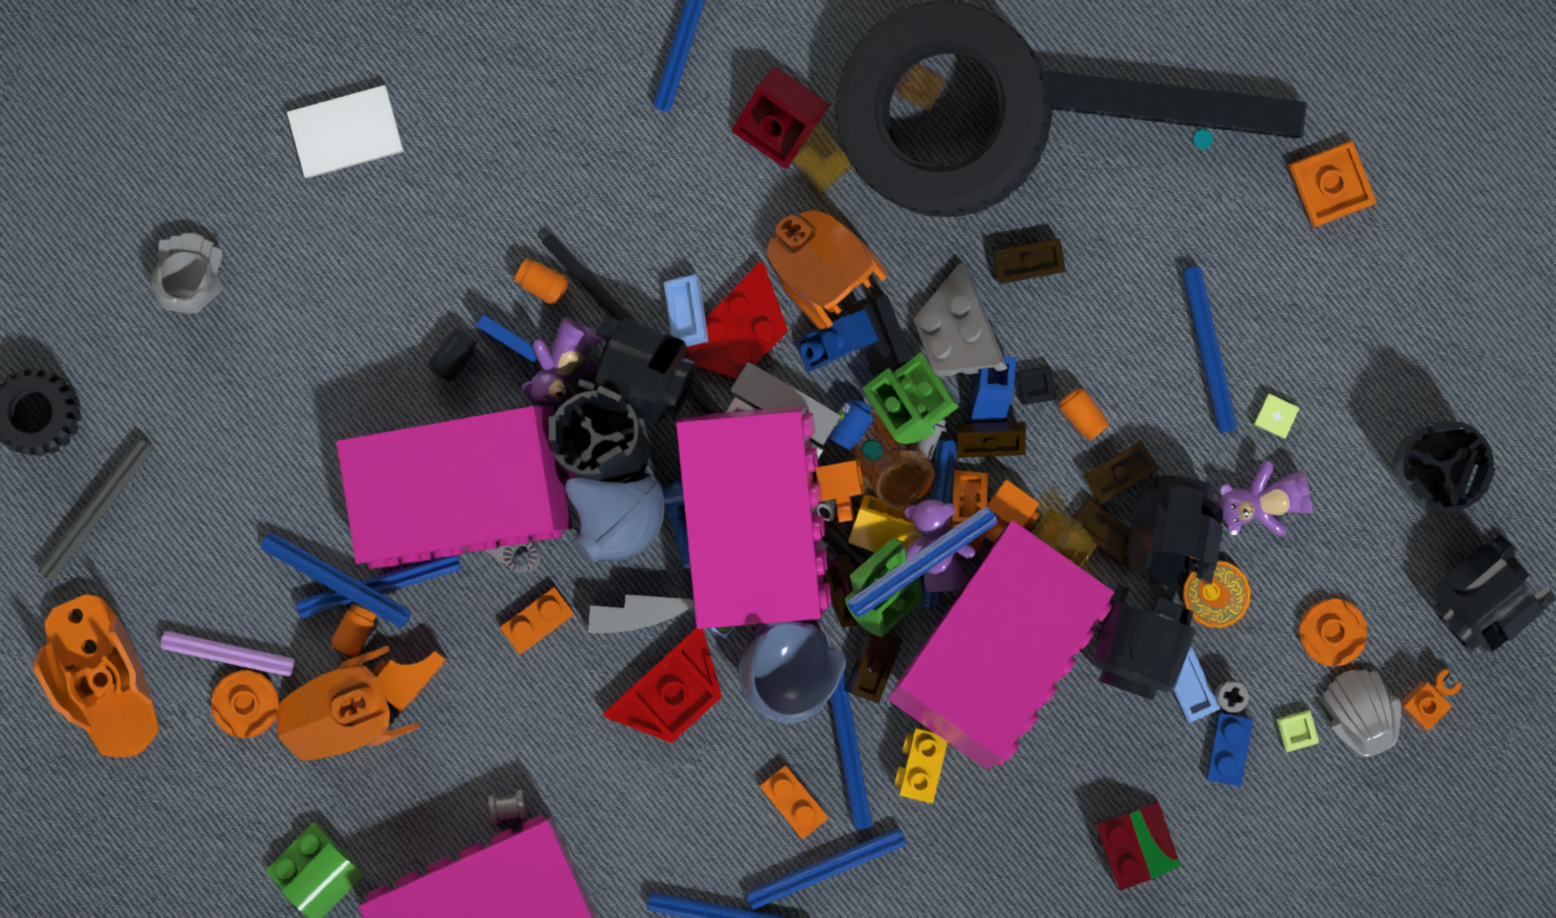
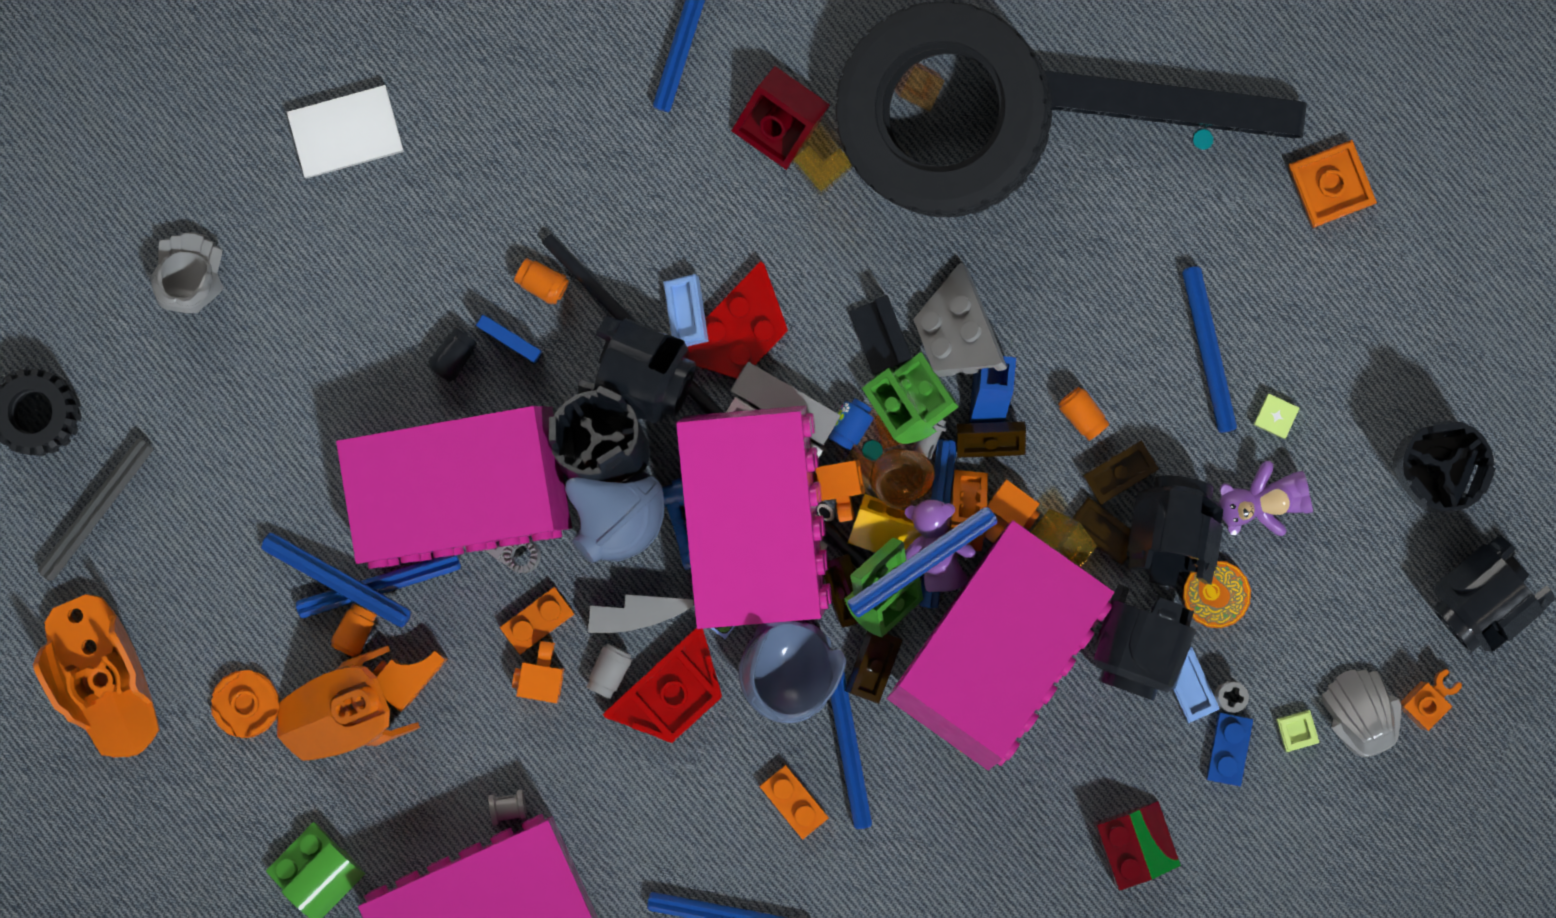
lavender axle [161,631,295,676] -> none
medium lavender piece [521,317,601,409] -> none
blue axle [746,828,906,909] -> none
orange piece [766,210,887,329] -> none
blue slope [794,309,879,372] -> none
yellow brick [894,725,948,804] -> none
dark brown plate [992,238,1066,285] -> none
black tile [1017,366,1056,406] -> none
orange tile [1298,598,1368,666] -> none
none -> orange brick [512,641,565,703]
none -> light grey piece [586,643,632,699]

